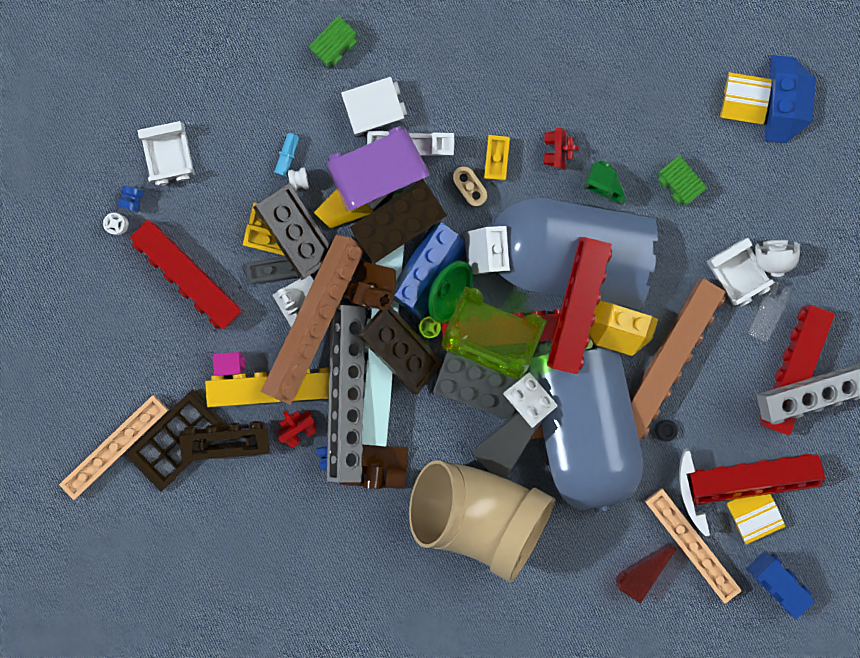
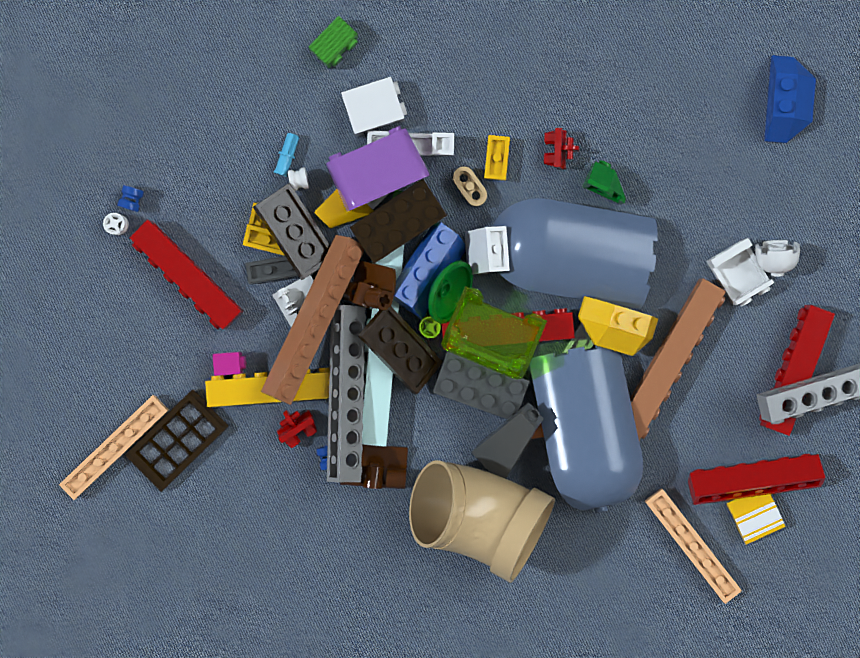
white panel [137,121,195,186] -> none
dark brown brick [179,421,270,461] -> none
white hinge [503,372,558,428] -> none
red brick [546,237,612,375] -> none
clear red slope [616,543,676,604] -> none
black tile [655,419,678,441] -> none
bright green brick [657,155,707,206] -> none
white slope [679,448,710,536] -> none
yellow slope [720,72,772,125] -> none
clear hinge [746,280,791,343] -> none
blue wedge [746,551,815,620] -> none

